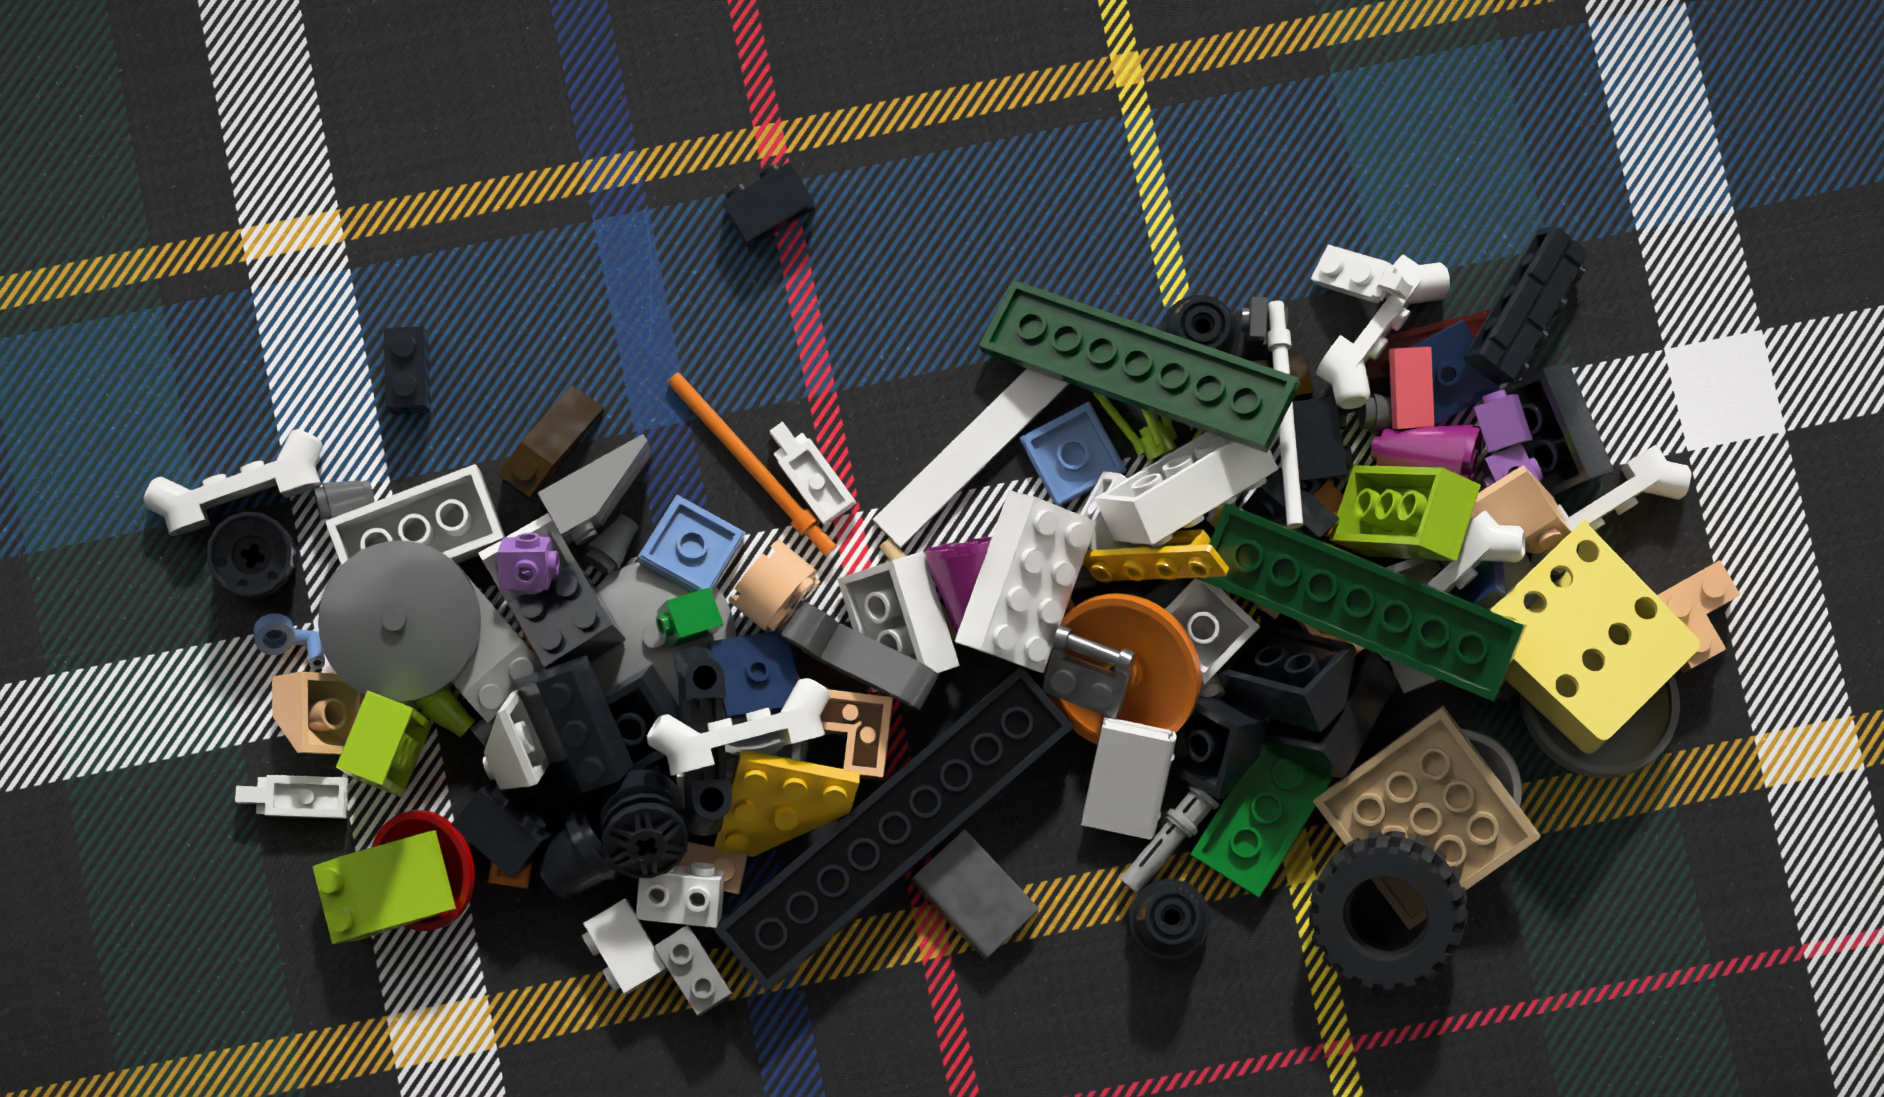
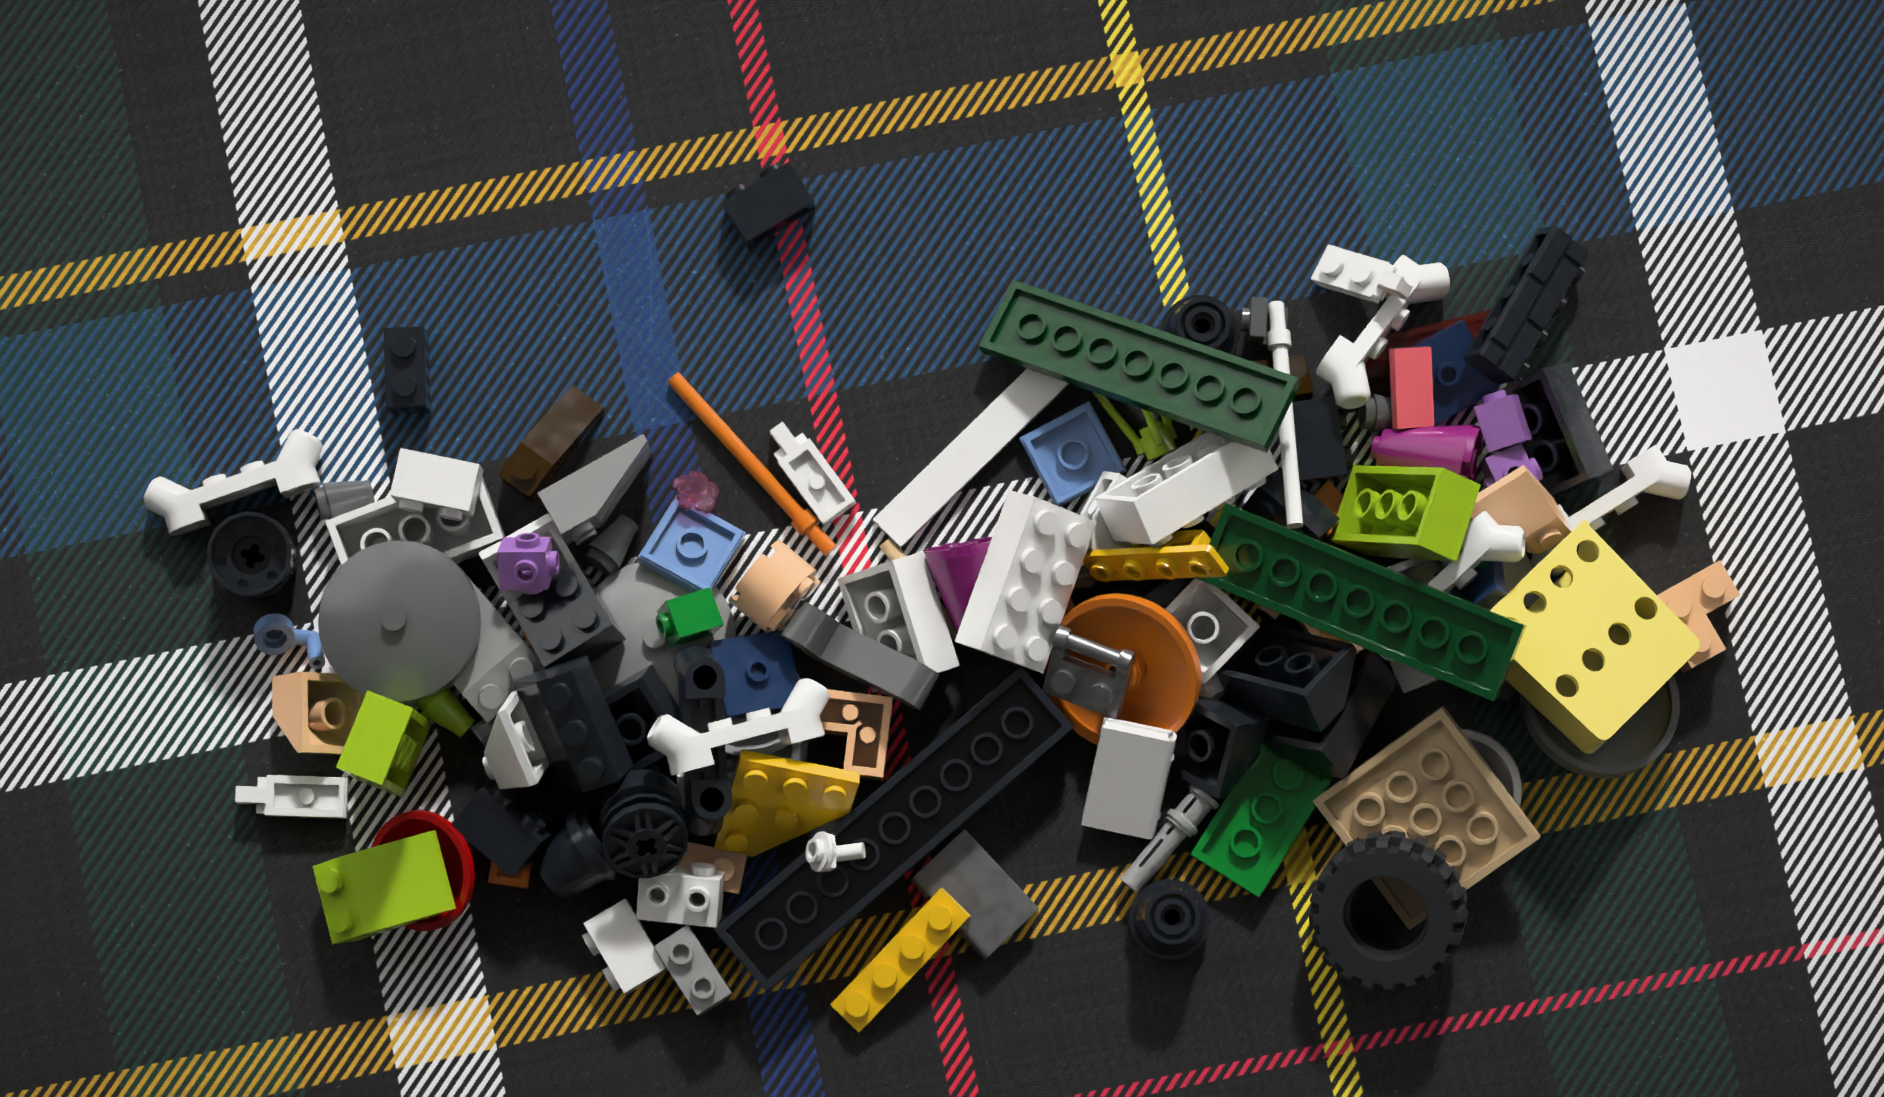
none -> white brick [390,448,484,521]
none -> clear pink plant [672,471,720,514]
none -> white plate [806,831,865,872]
none -> yellow plate [830,888,971,1033]

